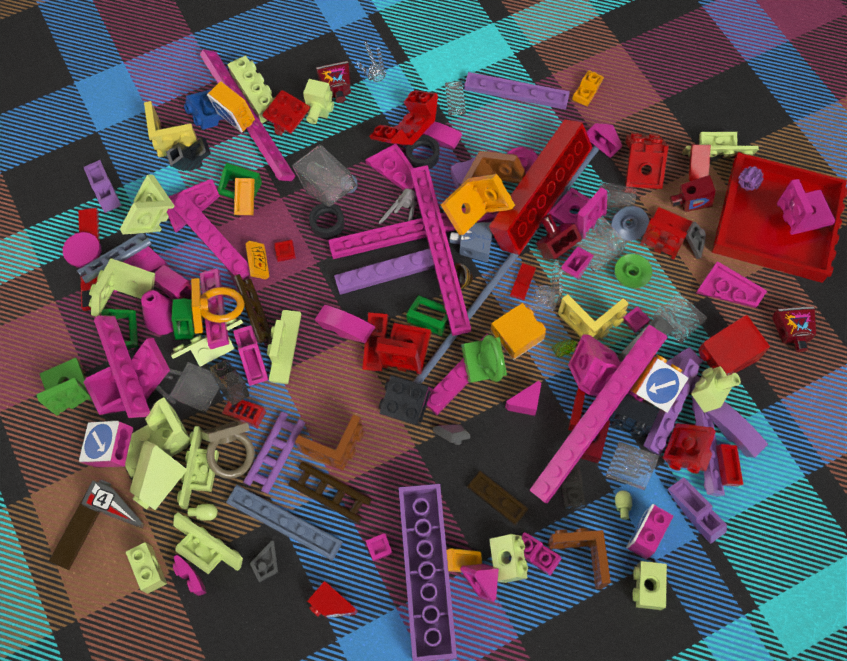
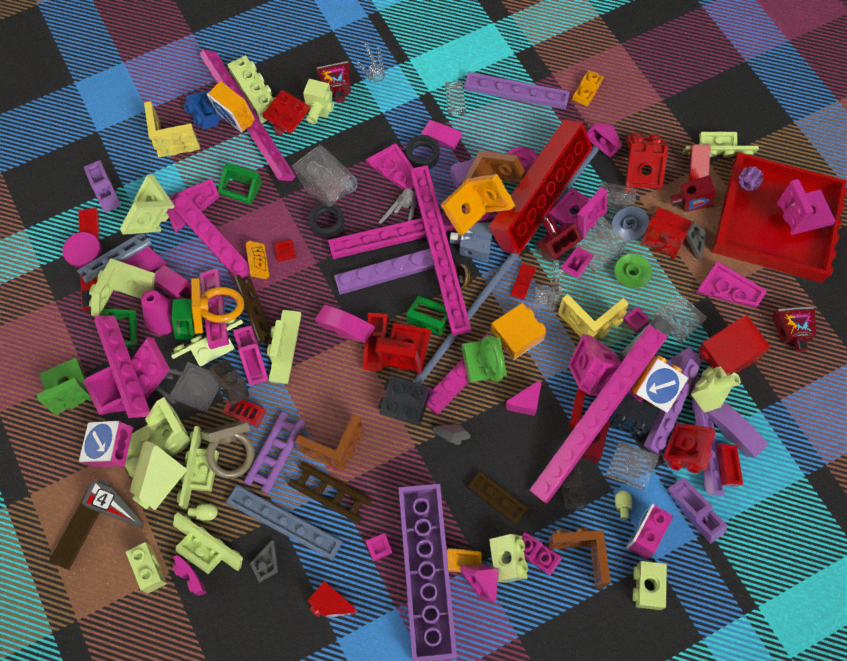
black brick [166,137,211,171] -> none
light orange tile [234,178,255,216] -> none
red slope [369,90,438,145] -> none
clear neon green slope [551,339,577,358] -> none

